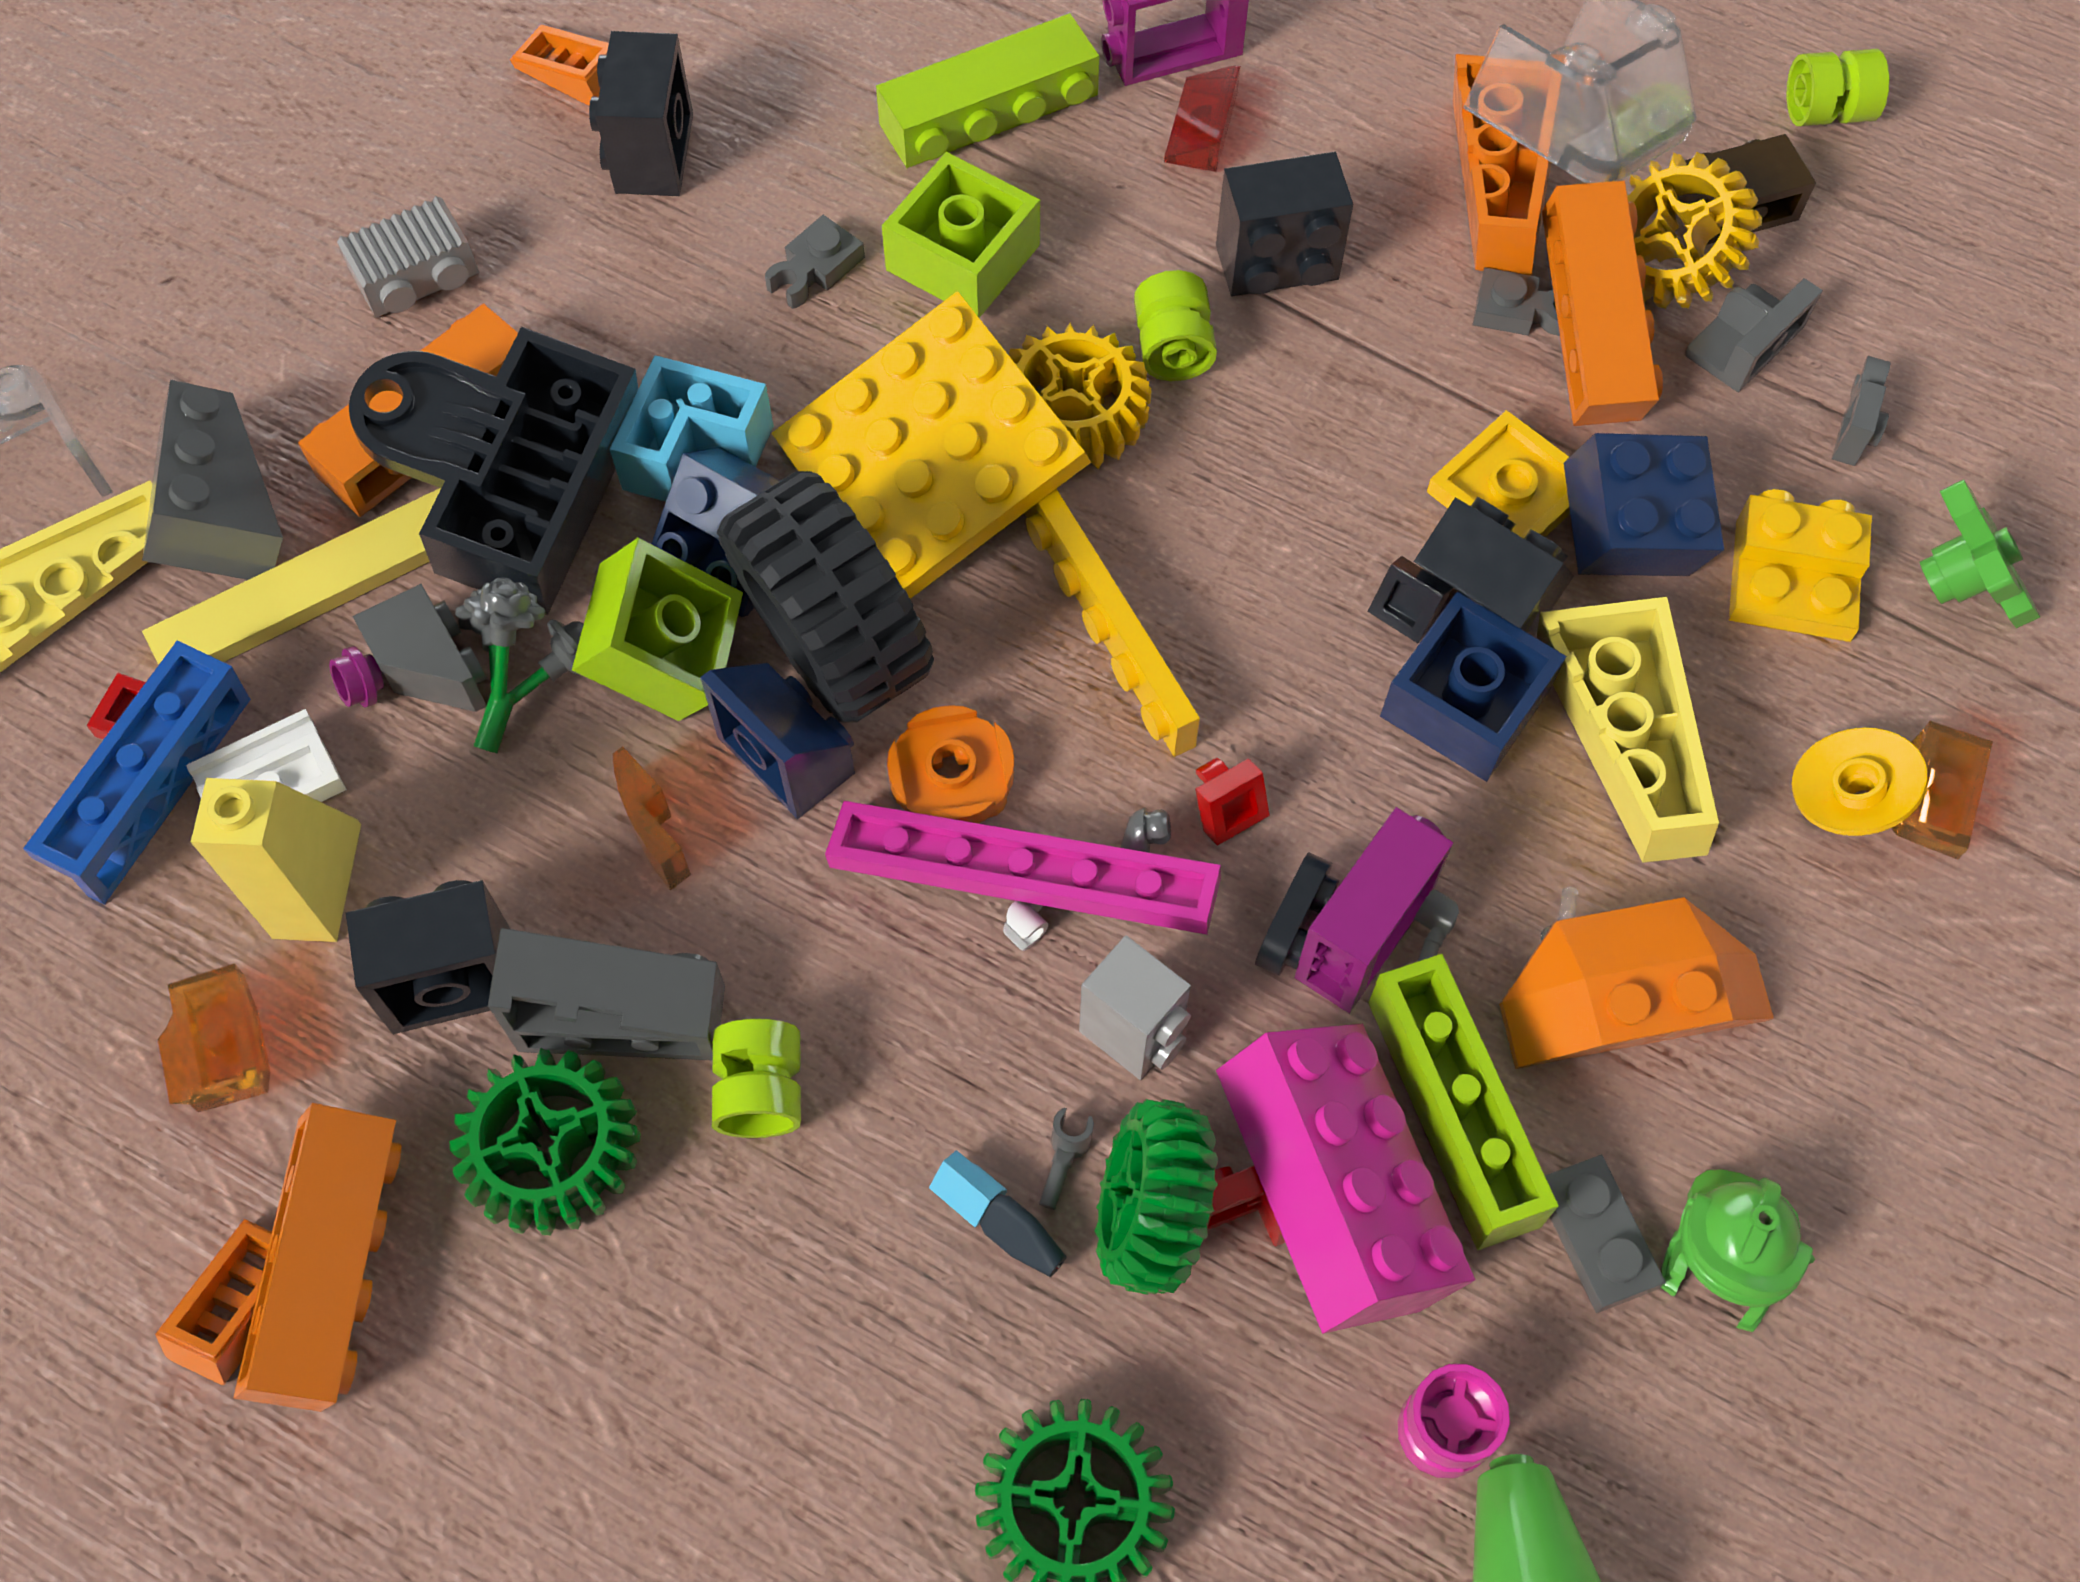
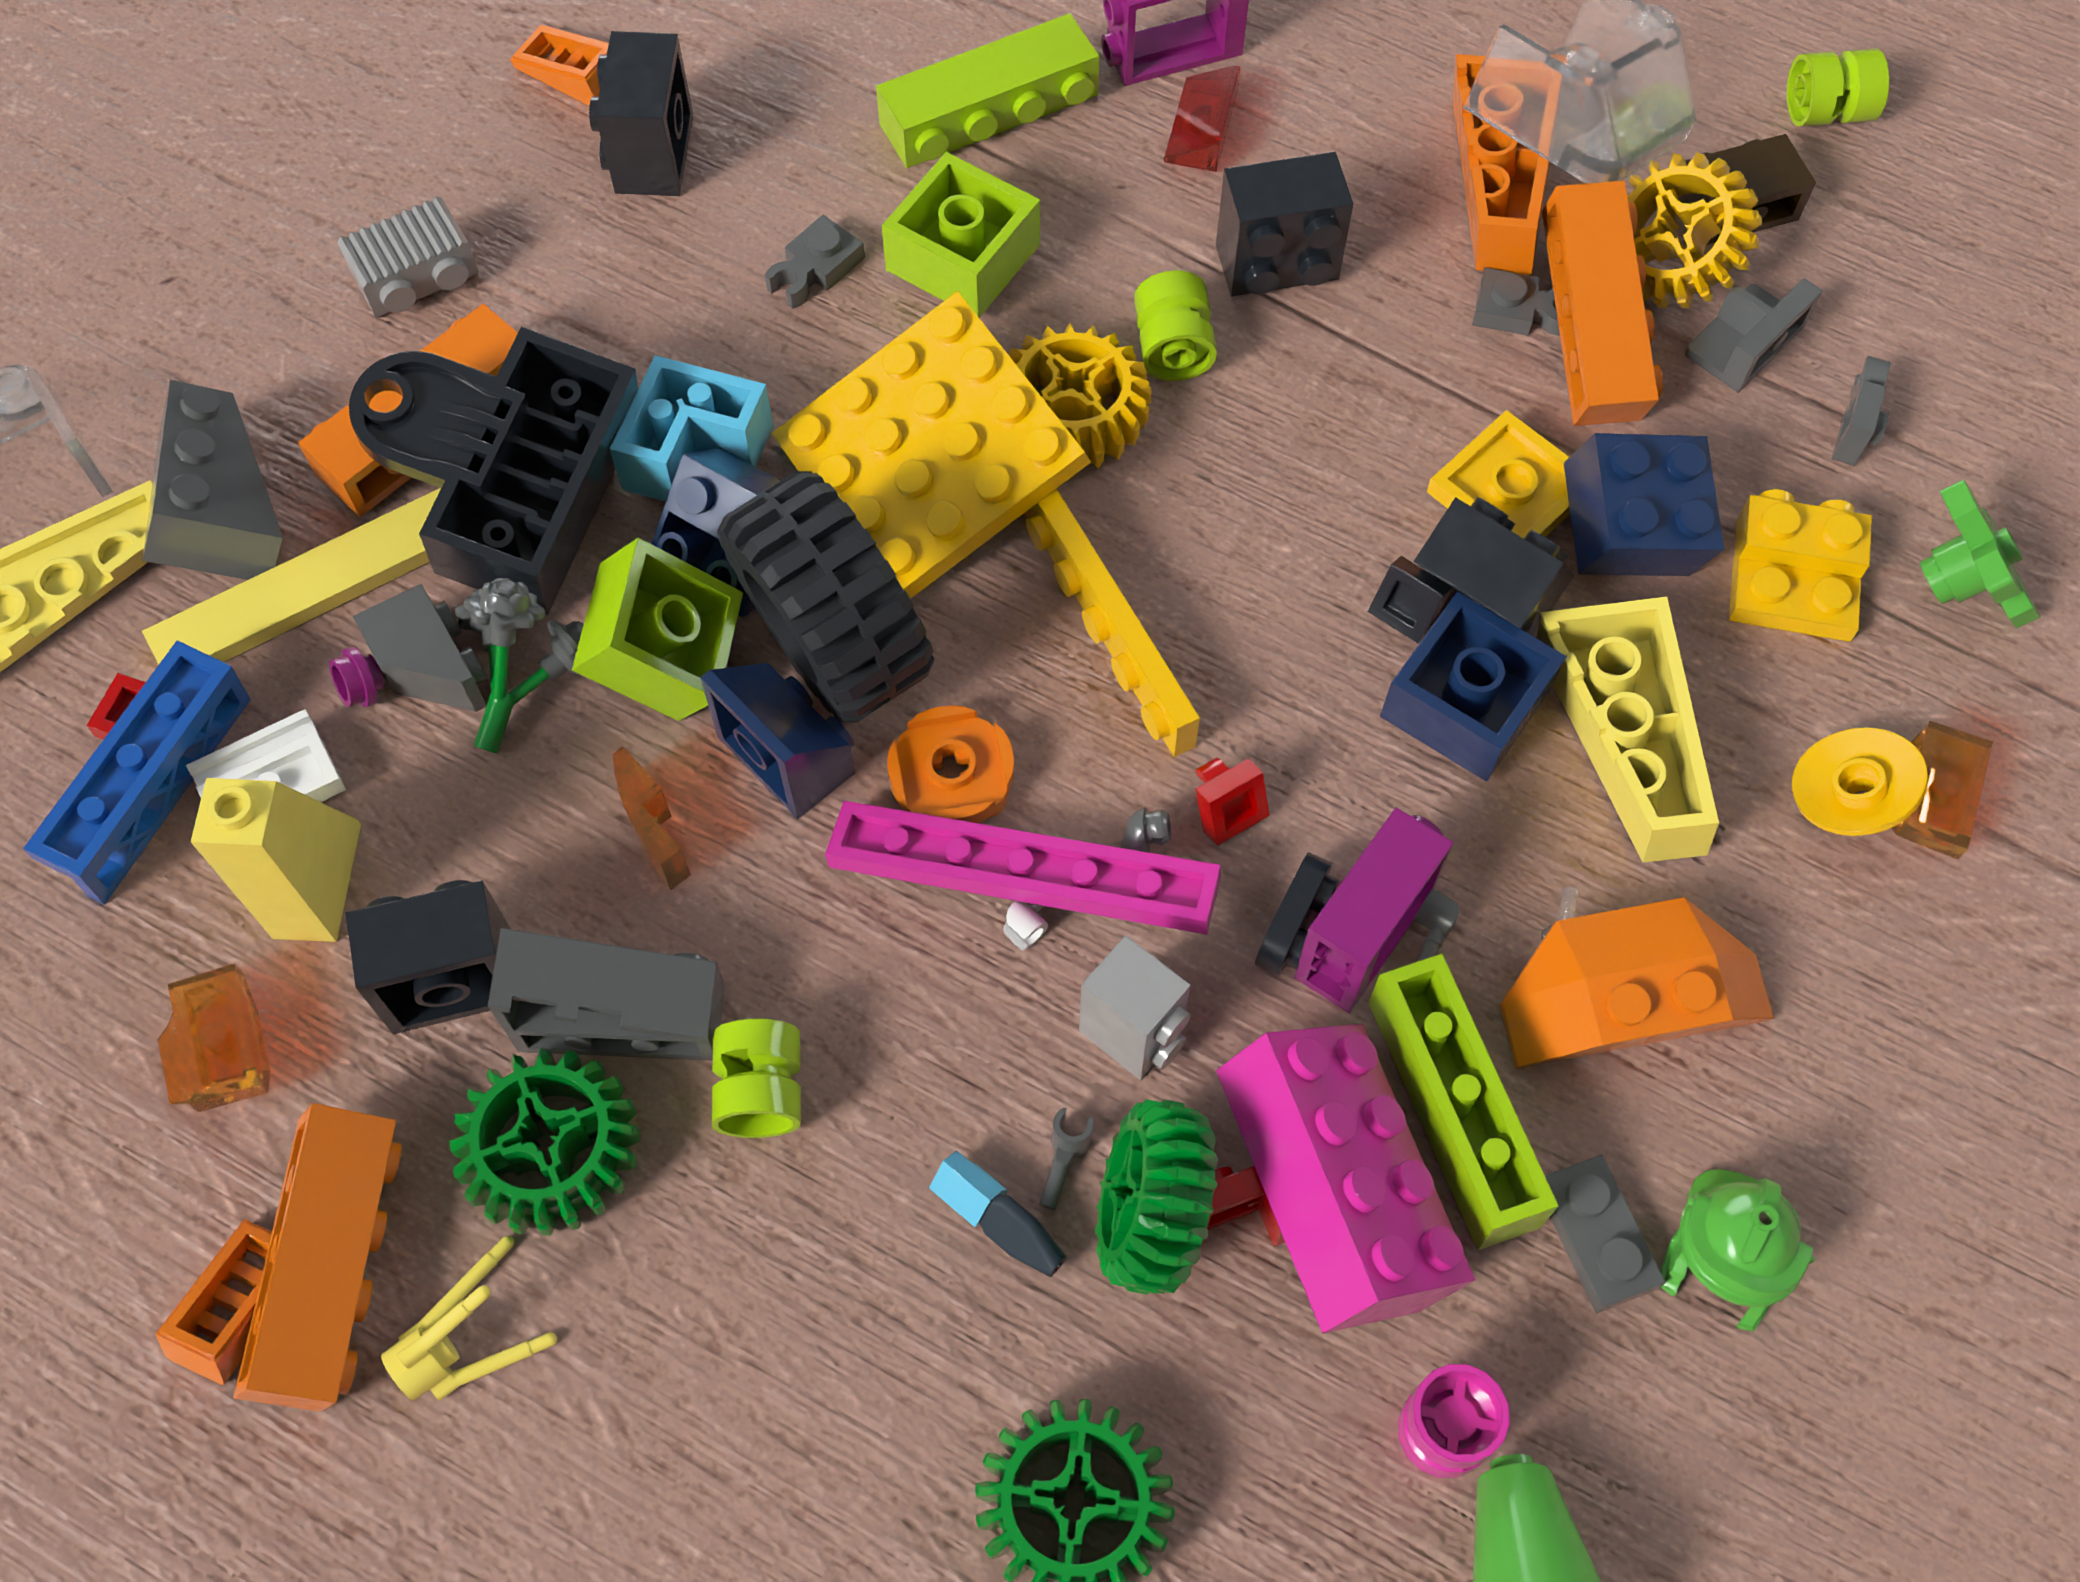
none -> light yellow plant [381,1235,557,1401]

